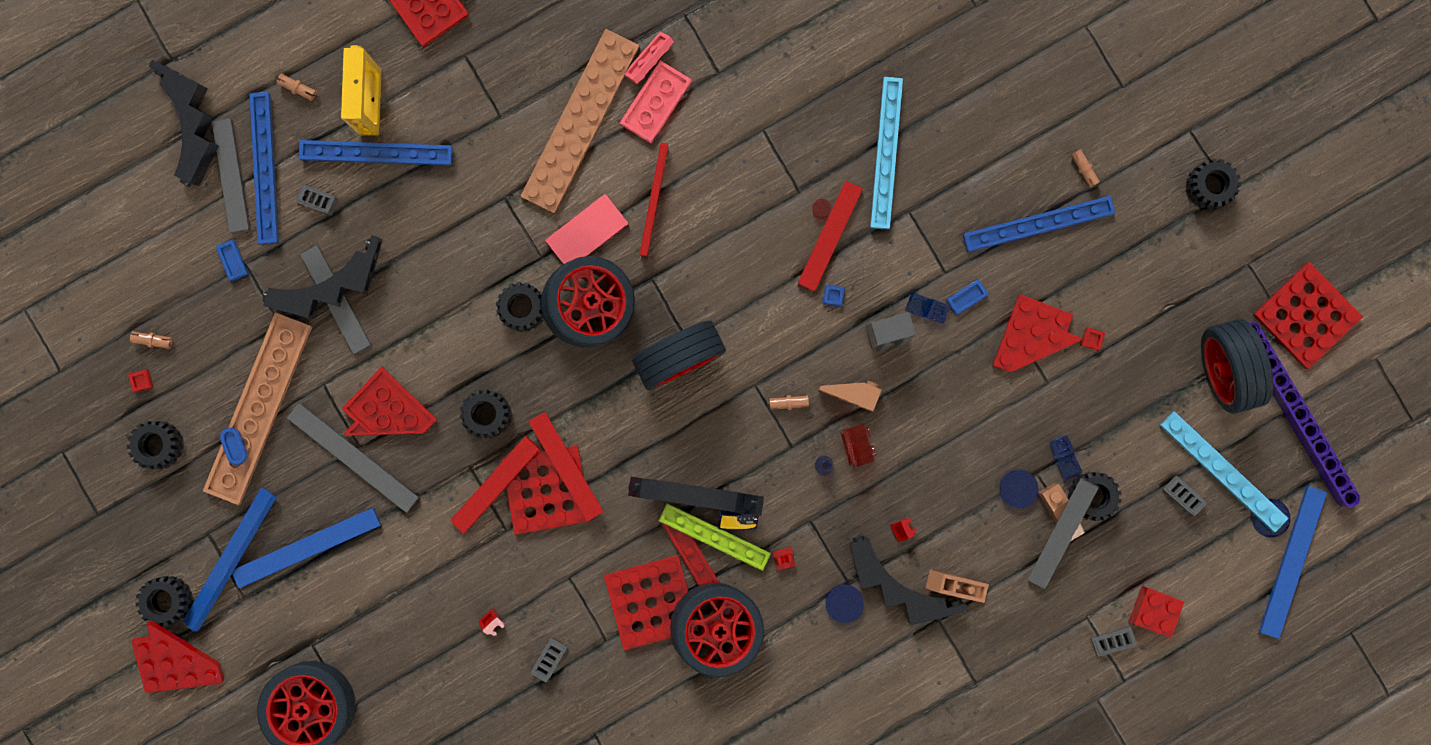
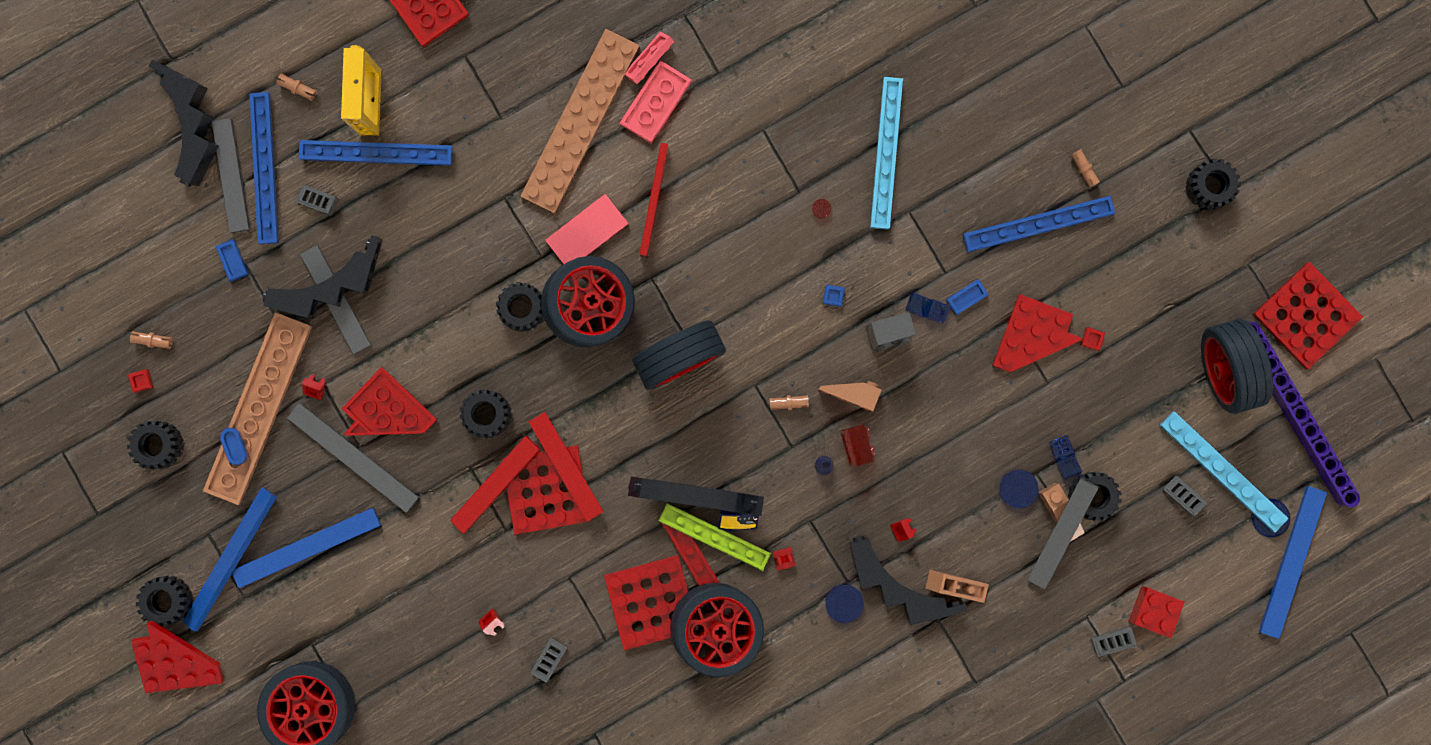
red tile [797,181,863,292] -> none
none -> red tile [302,375,325,400]

